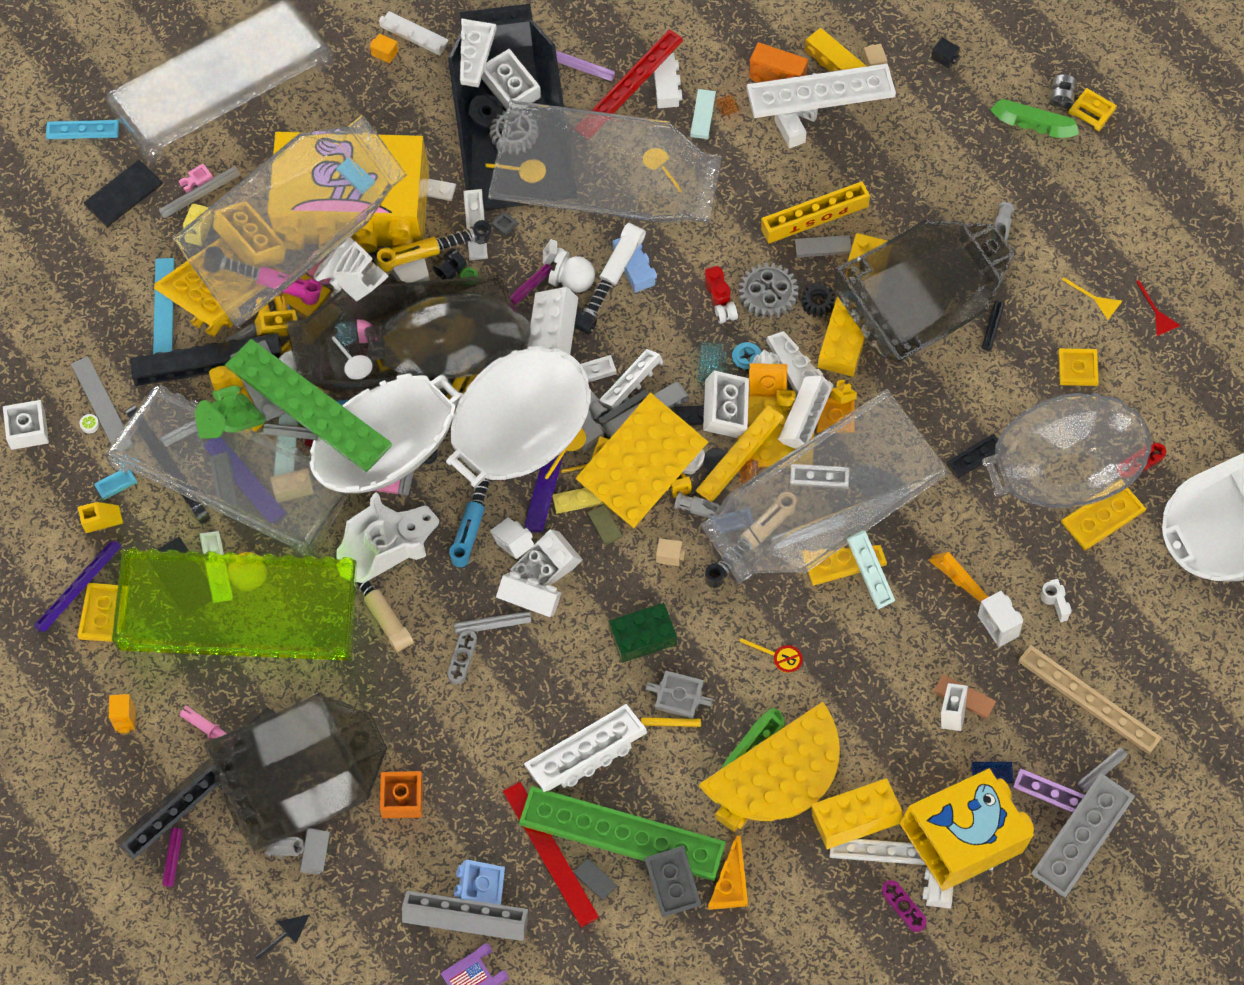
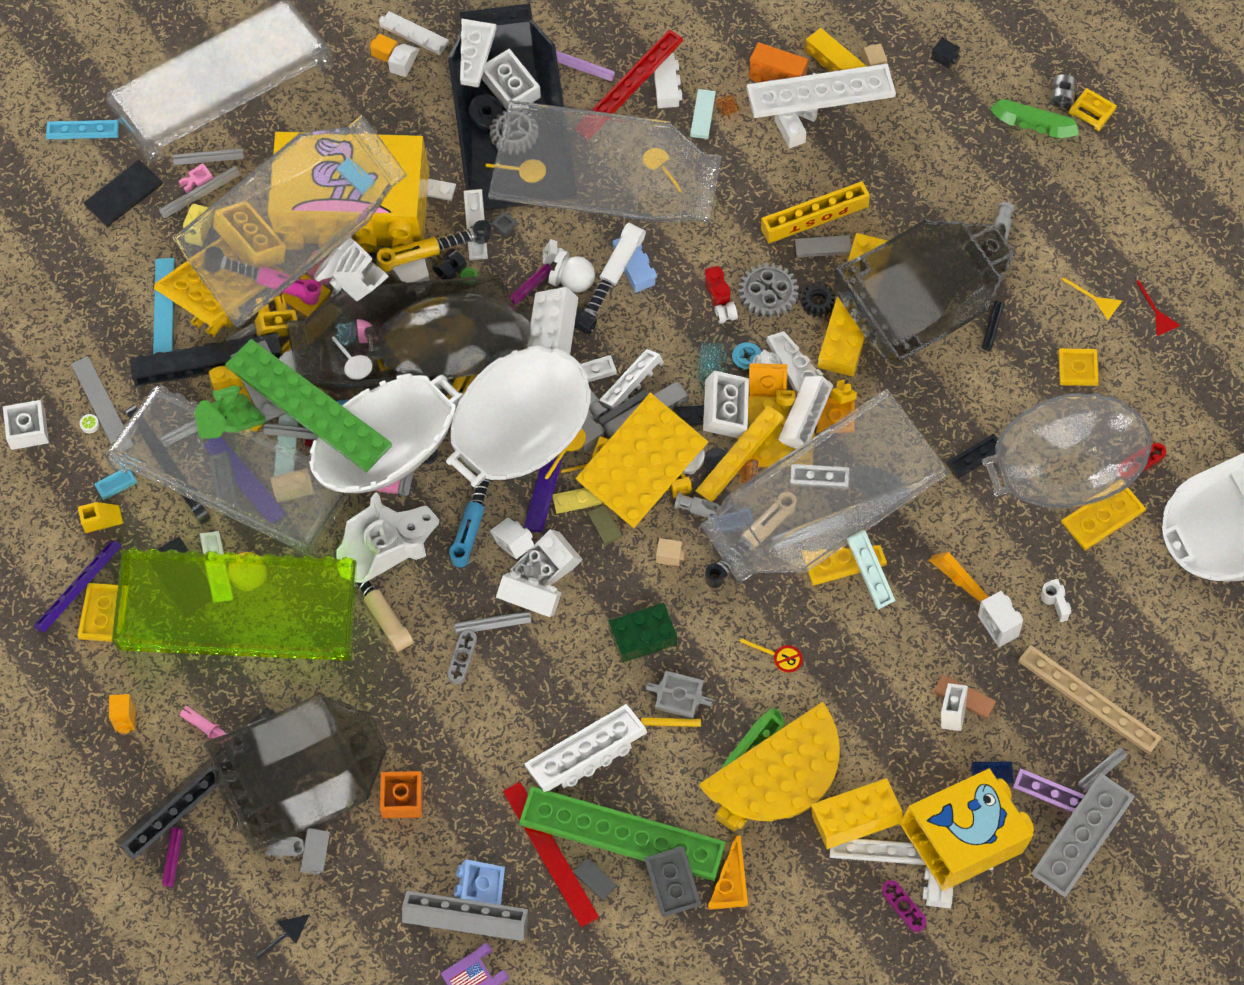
none -> light grey axle [172,148,244,165]
none -> white slope [388,44,420,77]

